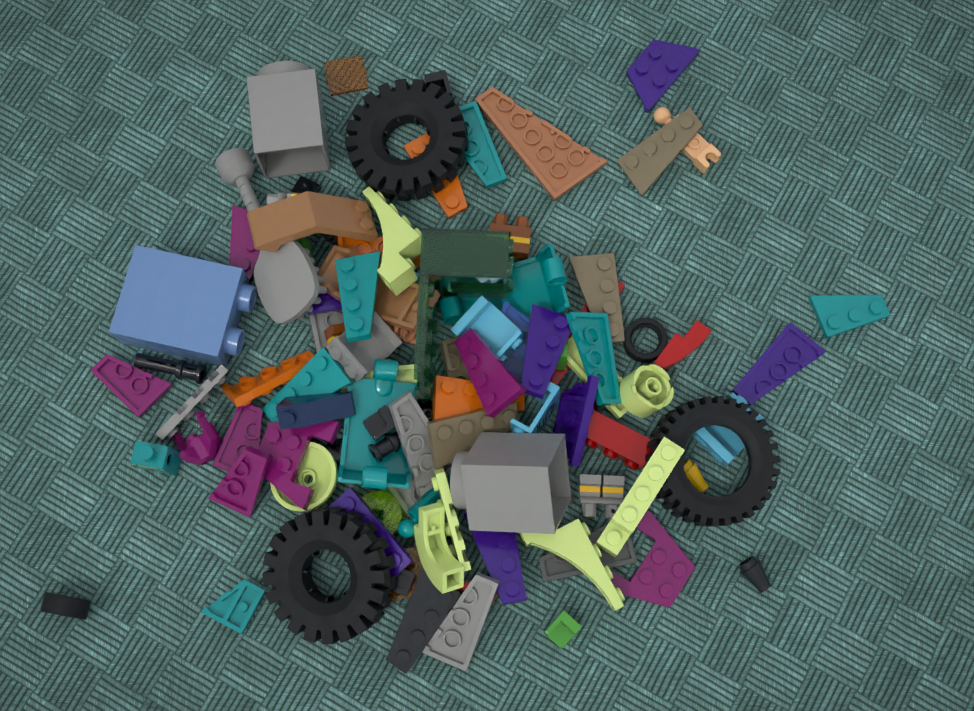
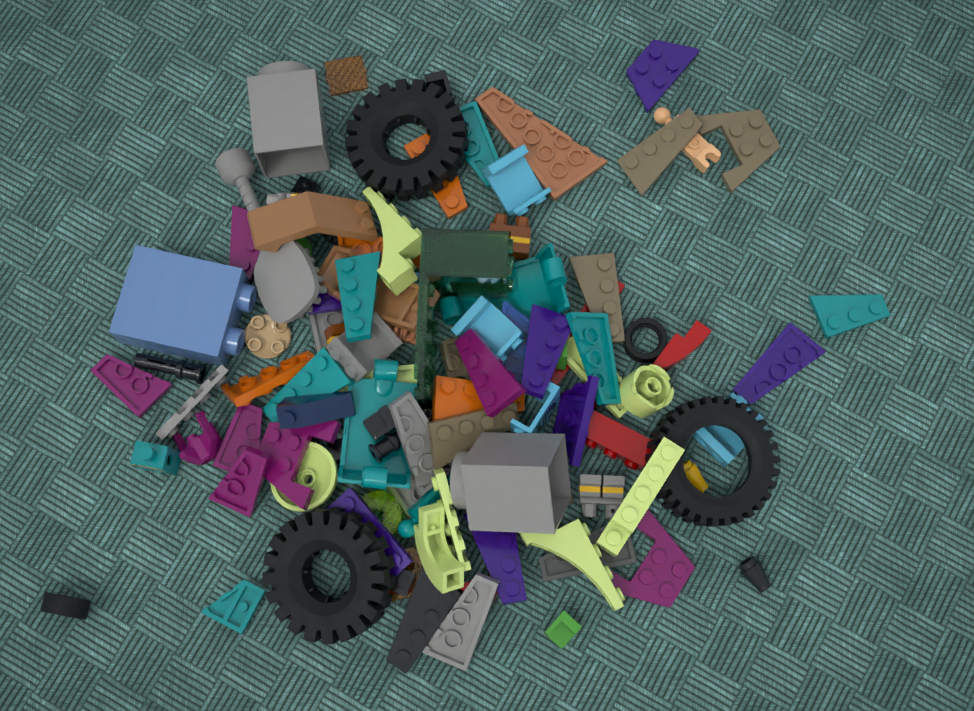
none -> tan dish [245,314,291,359]
none -> medium azure panel [481,144,551,216]
none -> dark tan wing [697,109,781,193]

